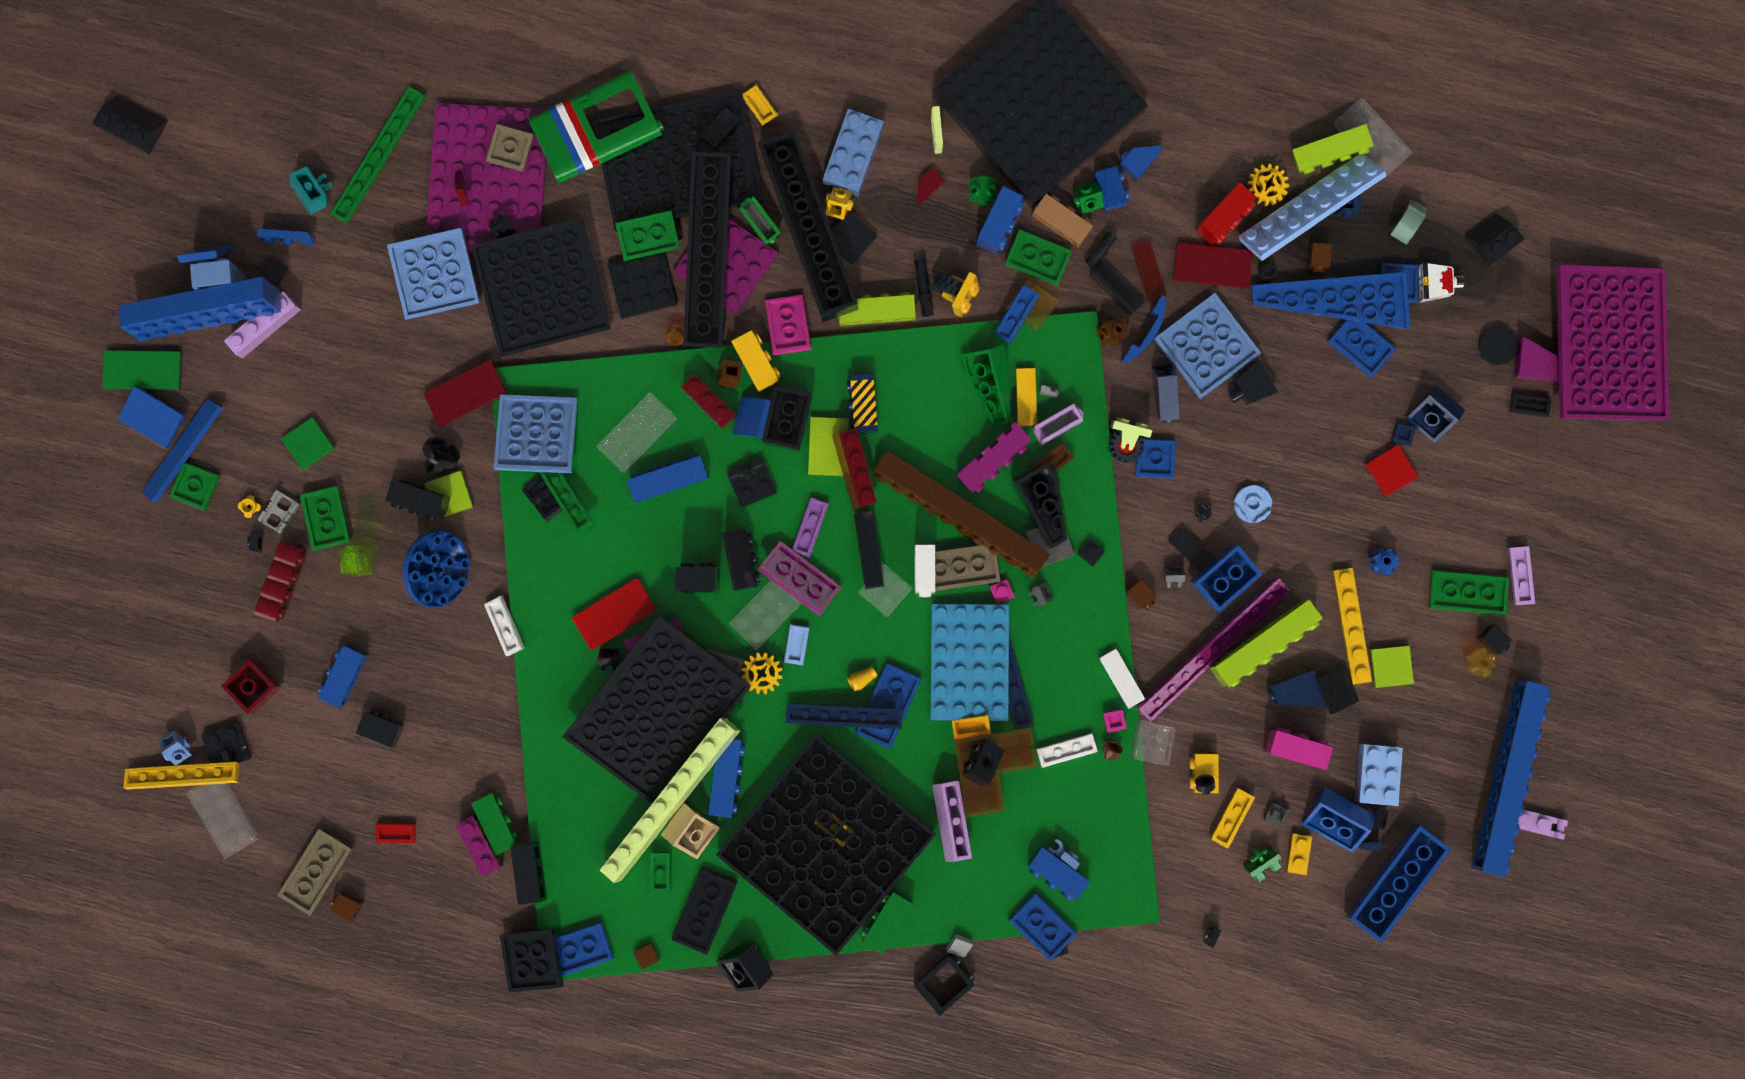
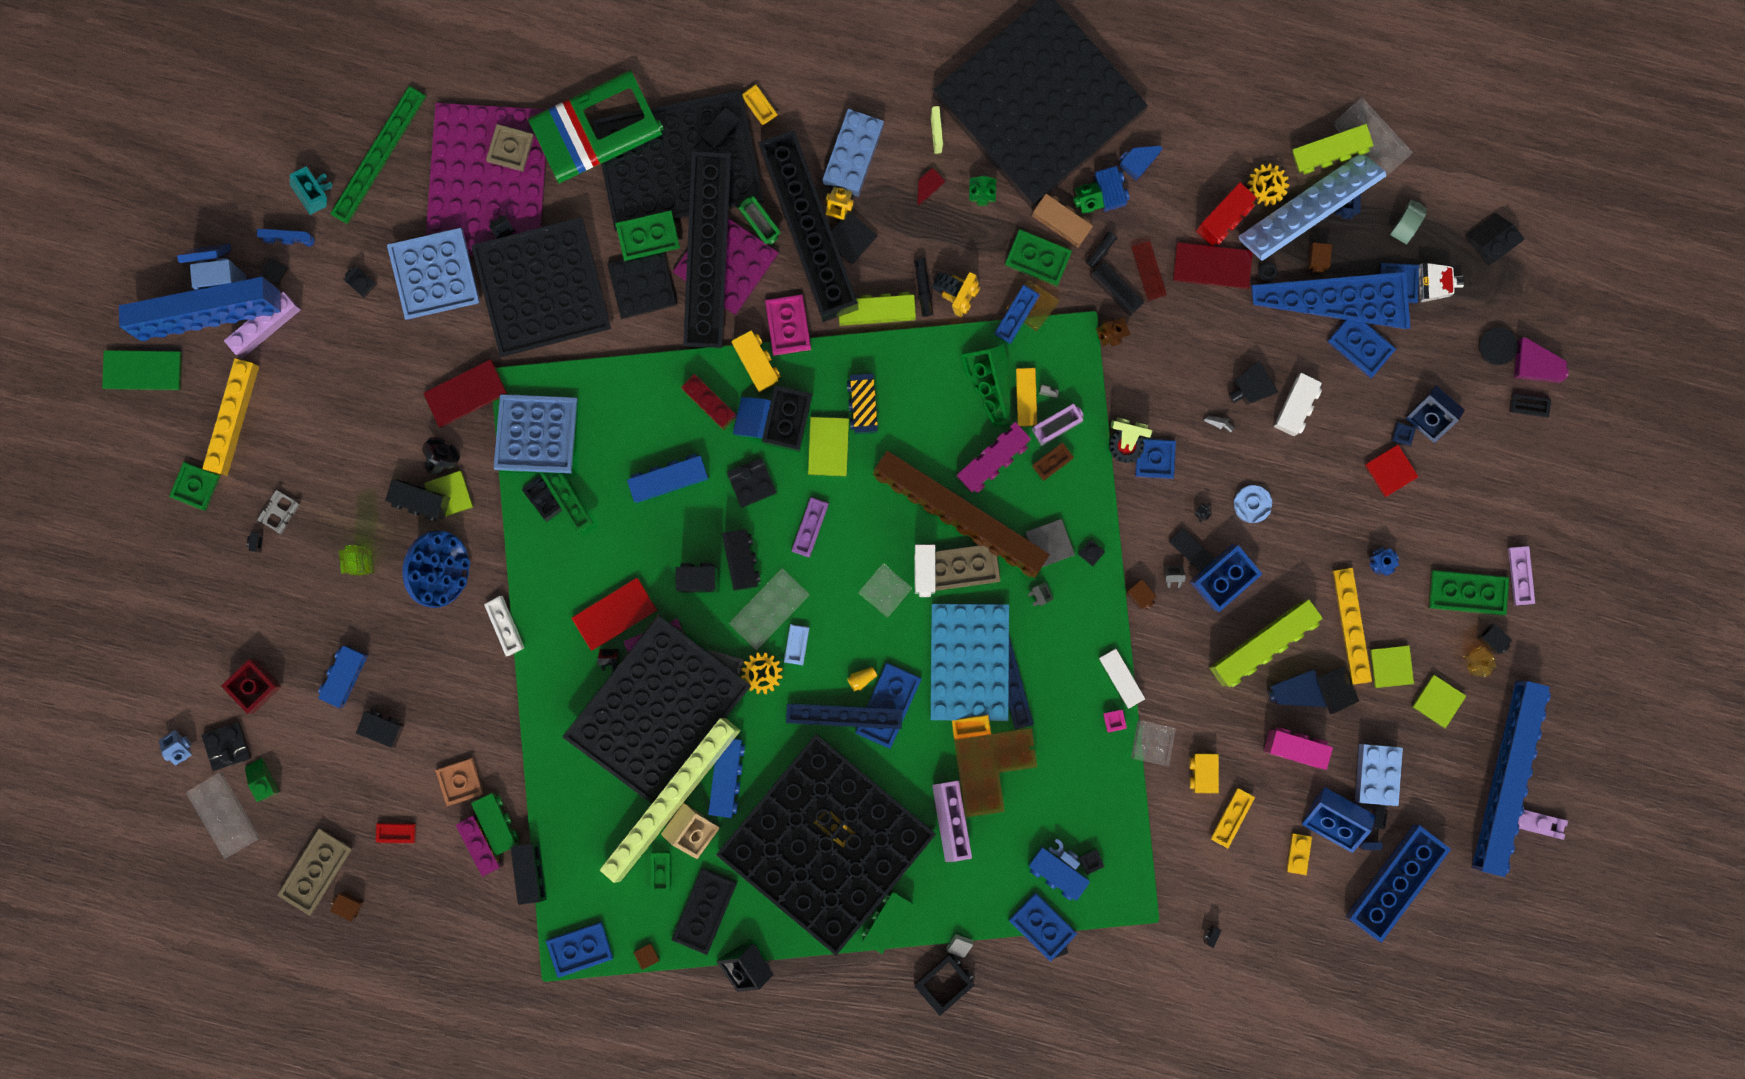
black slope [92,95,167,155] -> none
blue tile [118,386,185,448] -> none
yellow plate [123,762,239,790] -> none
blue tile [142,398,223,503] -> none
yellow plate [238,495,261,518] -> none
dark red brick [254,541,306,622] -> none
green tile [281,417,335,471] -> none
green plate [300,486,351,551] -> none
dark red tile [455,170,468,206] -> none
black plate [500,928,564,993] -> none
clear plate [596,392,678,473] -> none
clear orange tile [665,325,684,346] -> none
reddish brown brick [717,359,742,388] -> none
magenta plate [758,541,842,616] -> none
dark red brick [832,428,877,509] -> none
black tile [854,511,885,590] -> none
black brick [962,739,1005,786] -> none
blue brick [976,186,1025,255] -> none
dark pink plate [989,580,1015,604] -> none
black wedge [1011,463,1068,549] -> none
white tile [1036,733,1098,768] -> none
reddish brown tile [1102,740,1123,760] -> none
blue slope [1121,295,1166,365] -> none
magenta plate [1137,577,1290,722] -> none
dark blue slope [1151,364,1179,423] -> none
medium blue plate [1154,293,1261,399] -> none
black tile [1195,775,1215,795] -> none
green hips [1243,847,1282,882] -> none
dark grey tile [1264,802,1290,828] -> none
magenta plate [1557,265,1669,421] -> none
none -> yellow brick [202,358,259,476]
none -> green slope [245,758,280,802]
none -> black bracket [343,266,377,298]
none -> nougat tile [435,758,484,806]
none -> black plate [1079,849,1105,875]
none -> flat silver bar [1203,416,1235,433]
none -> white brick [1273,373,1322,436]
none -> lime tile [1412,675,1466,728]

